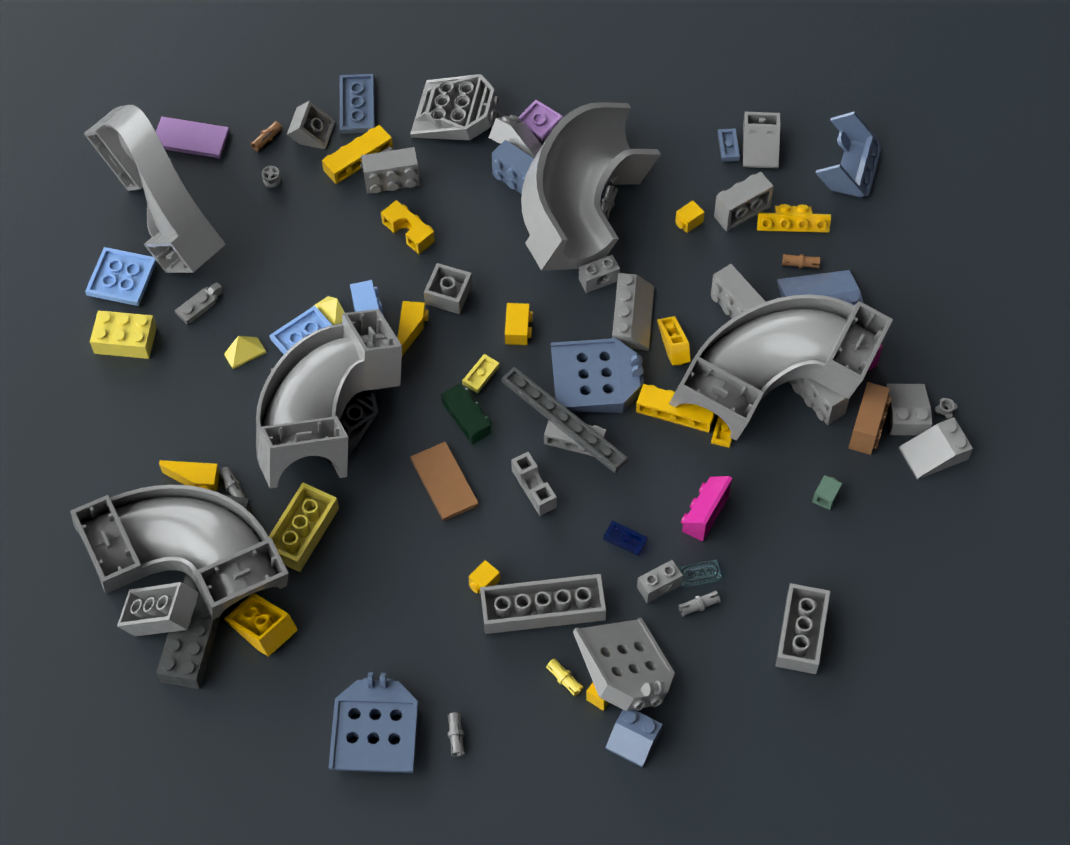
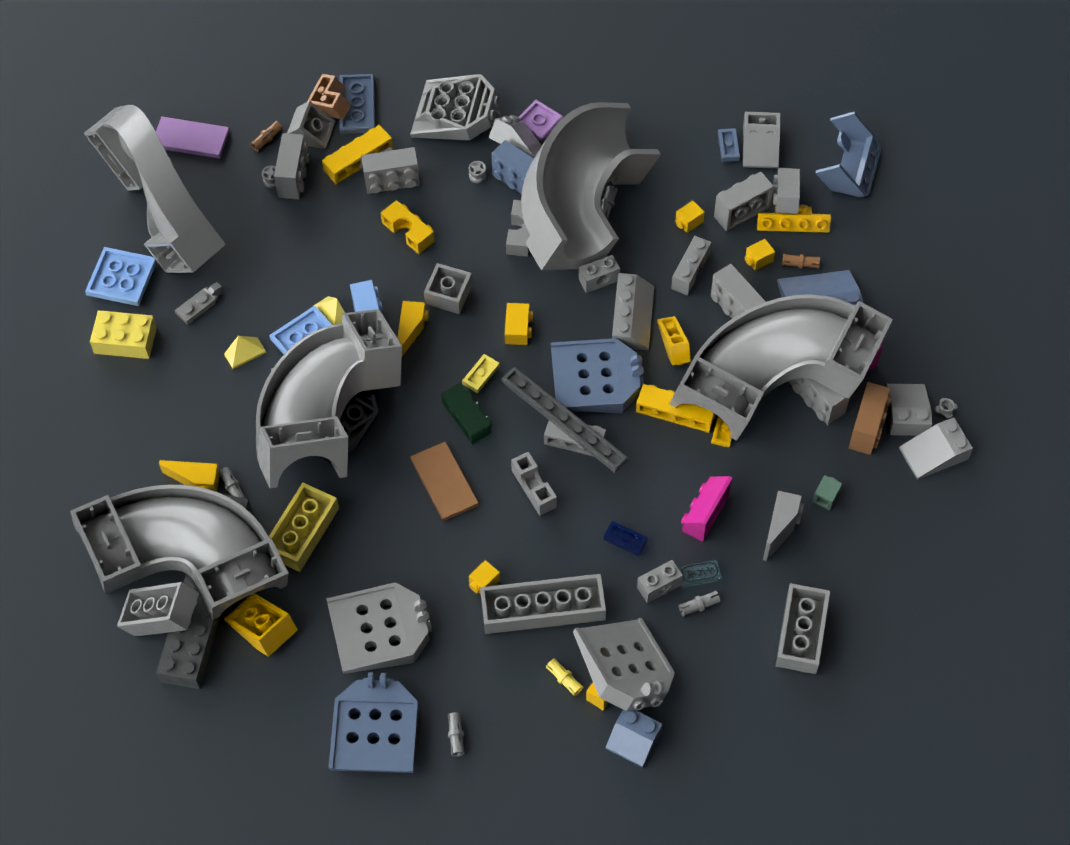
none -> light grey brick [274,133,310,199]
none -> medium nougat brick [307,74,351,119]
none -> light grey hinge [326,582,432,674]
none -> light grey wheel [468,161,487,183]
none -> light grey arch [506,200,530,257]
none -> light grey arch [671,235,711,296]
none -> yellow brick [745,239,775,271]
none -> light grey slope [763,491,804,561]
none -> light grey brick [773,168,800,214]

